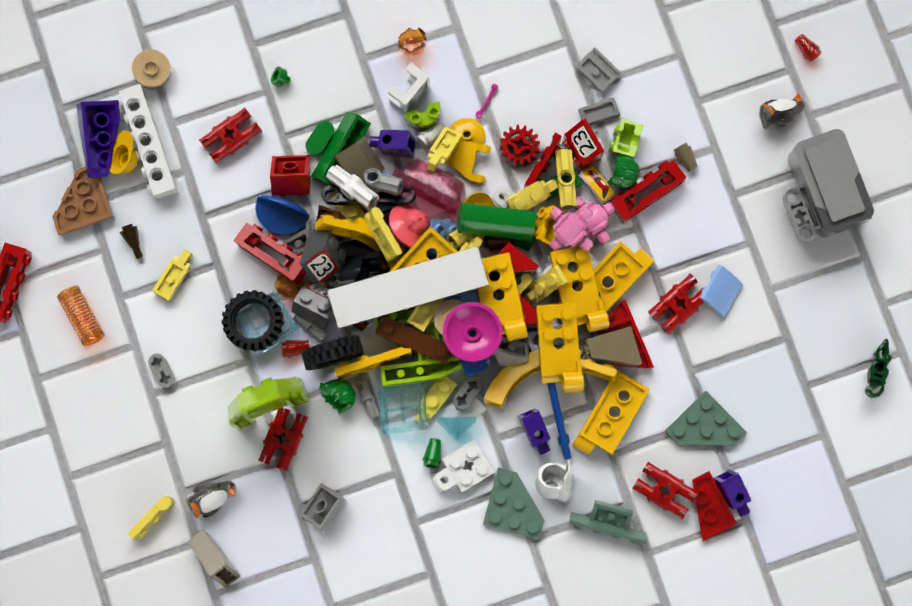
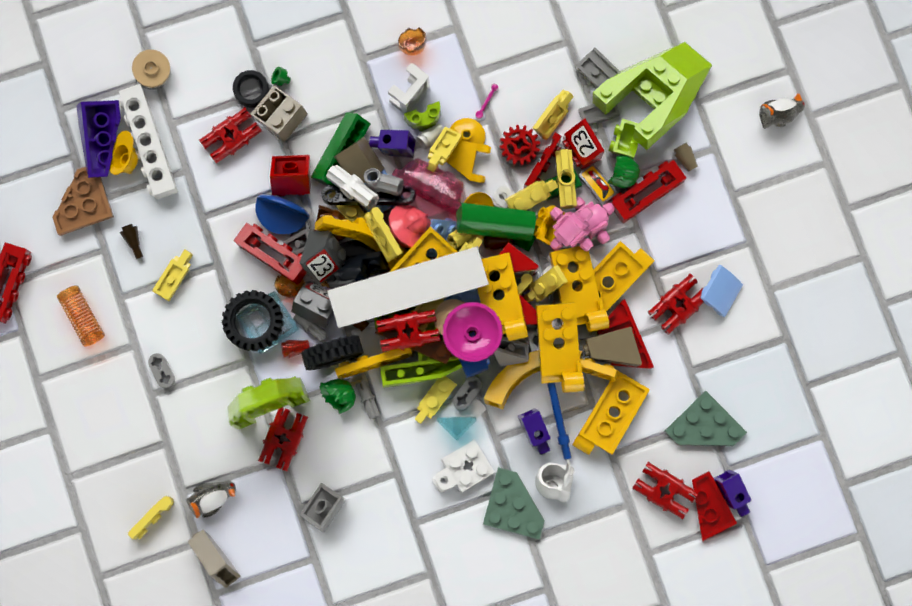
green tile [305,121,335,156] -> none
clear light blue piece [378,383,428,435] -> none
green cone [422,438,441,468] -> none
sand green bracket [569,500,647,544] -> none
light grey piece [782,129,874,244] -> none
clear red cone [795,34,822,62] -> none
dark green animal [865,338,892,398] -> none
none -> black tyre [233,70,269,108]
none -> dark tan slope [251,86,308,142]
none -> red pin [376,309,441,352]
none -> light yellow hinge [532,90,574,140]
none -> lime wedge [592,42,712,150]

